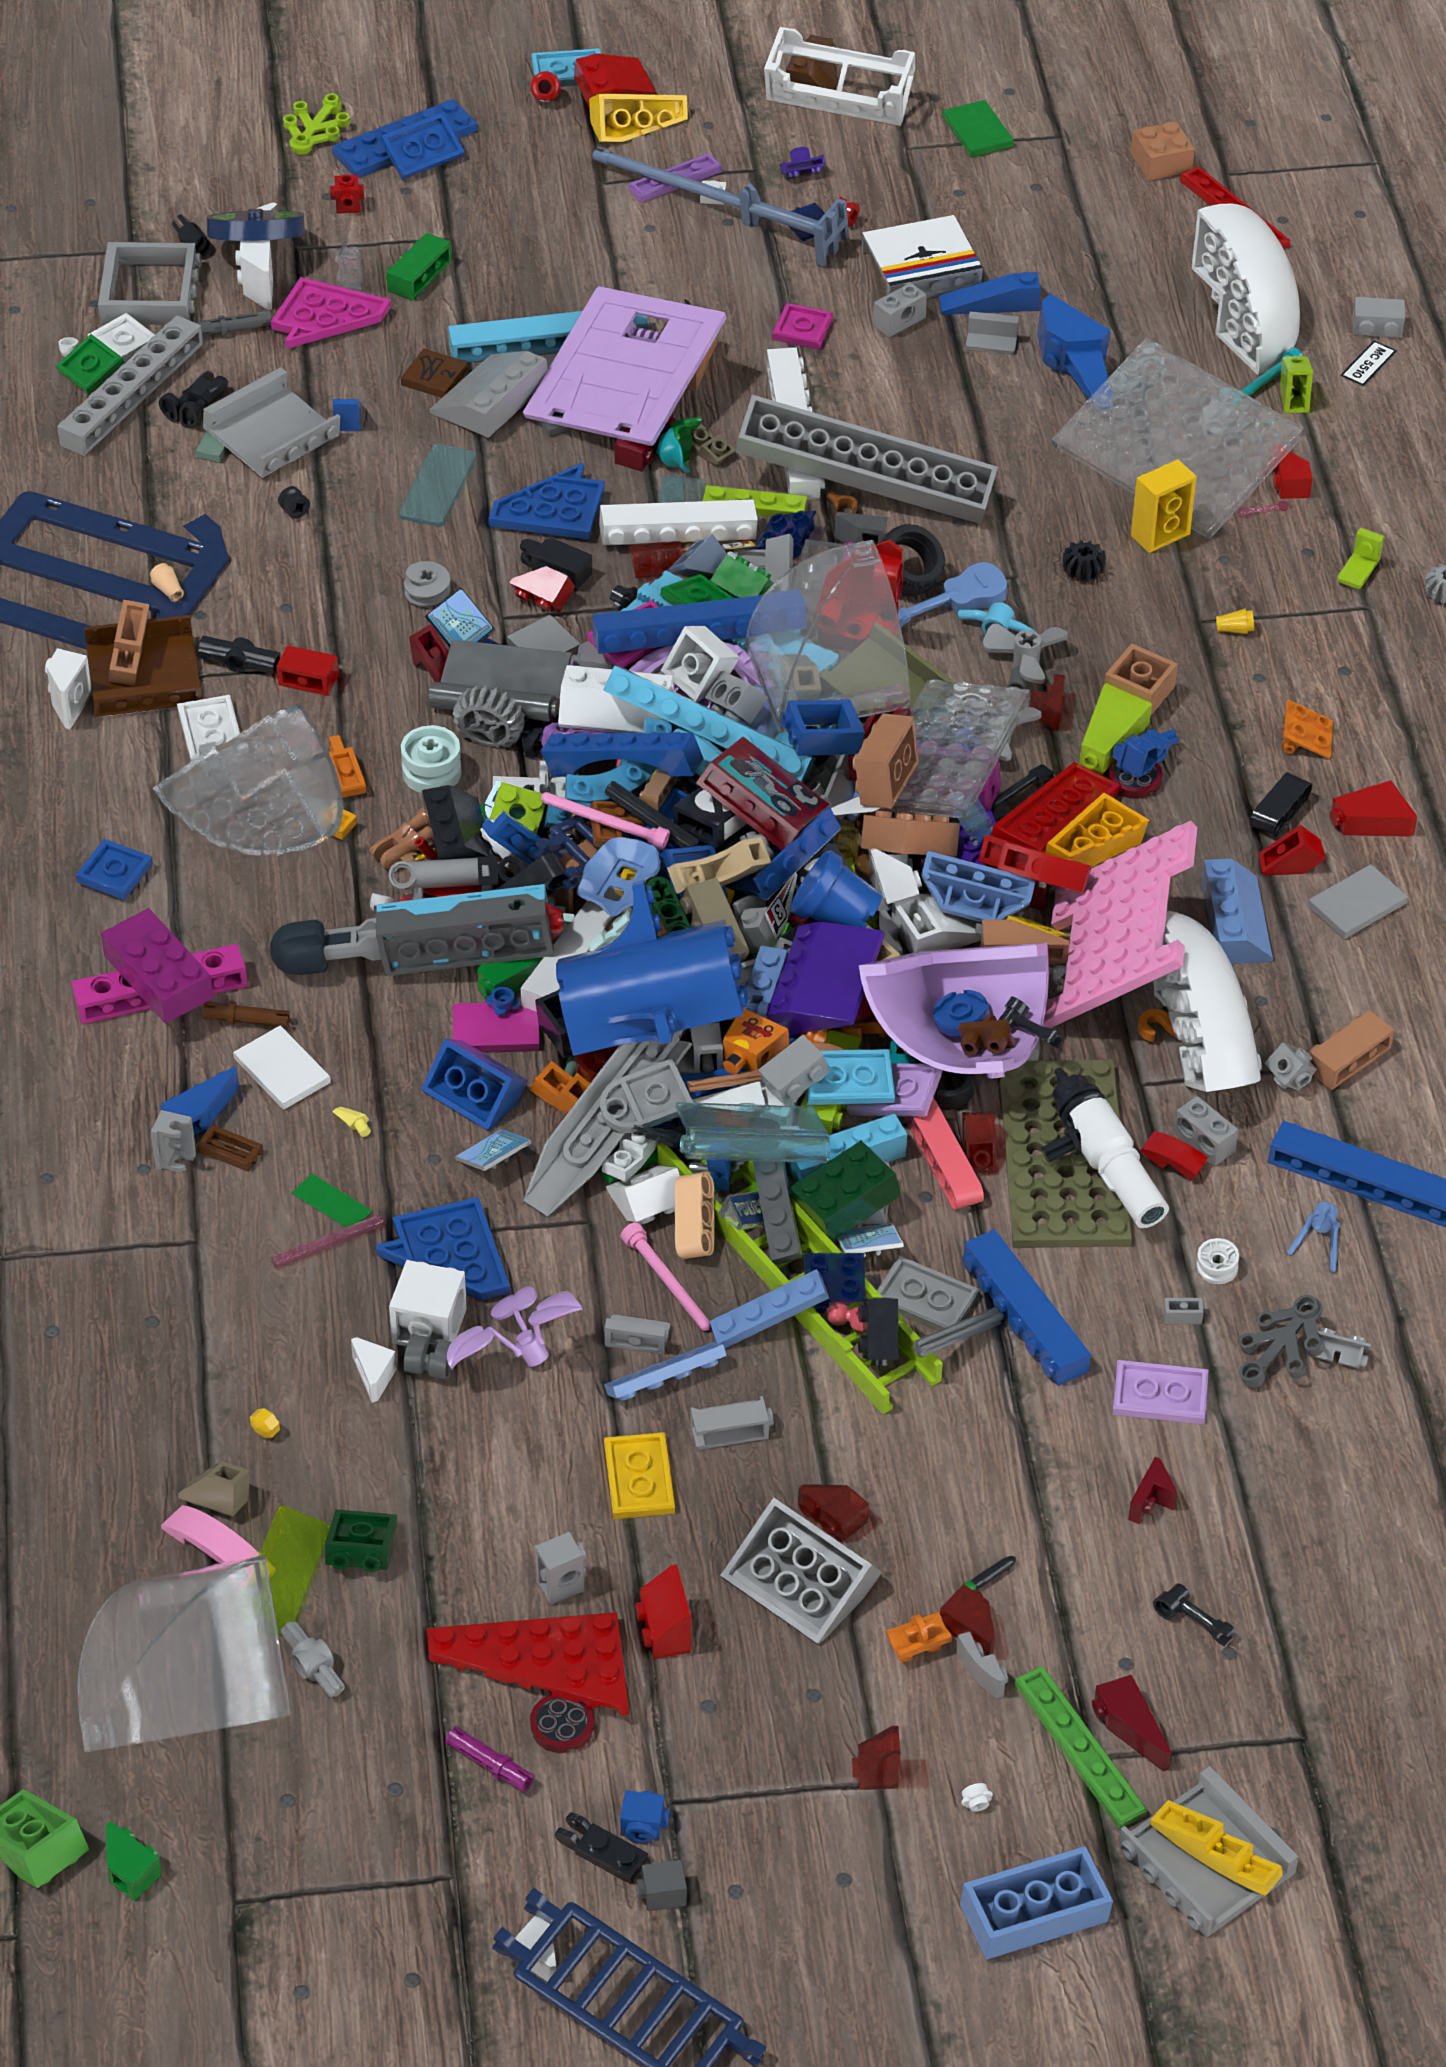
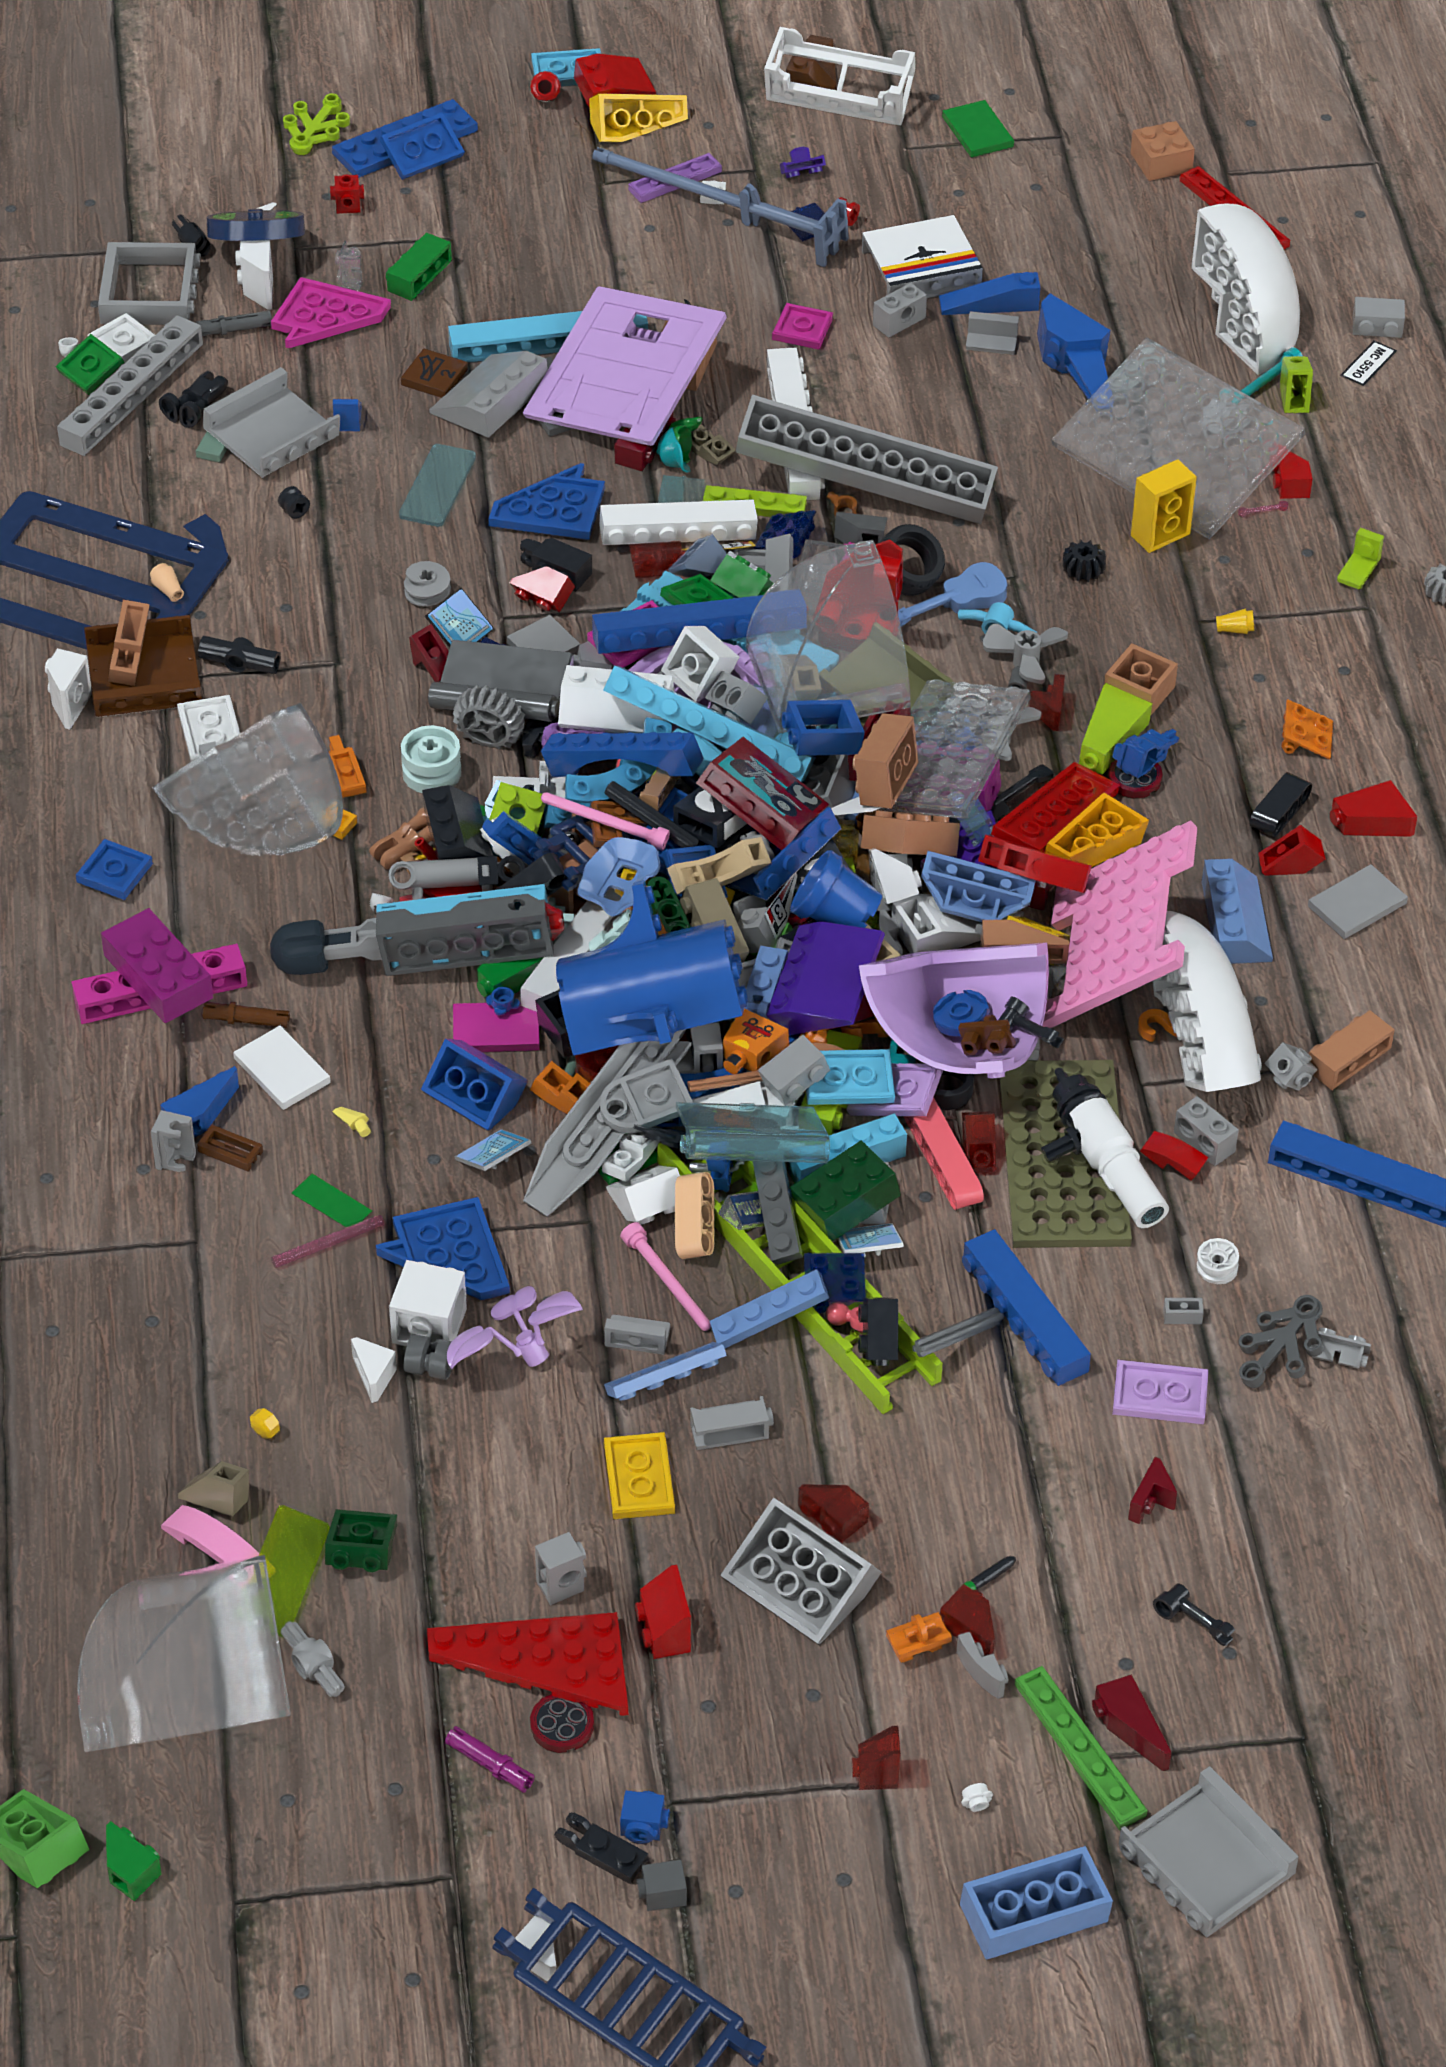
red brick [276,645,339,696] -> none
black piece [609,585,638,609] -> none
light grey tile [877,1255,980,1331] -> none
yellow slope [1150,1800,1283,1896] -> none
medium blue plant [1287,1202,1340,1273] -> none

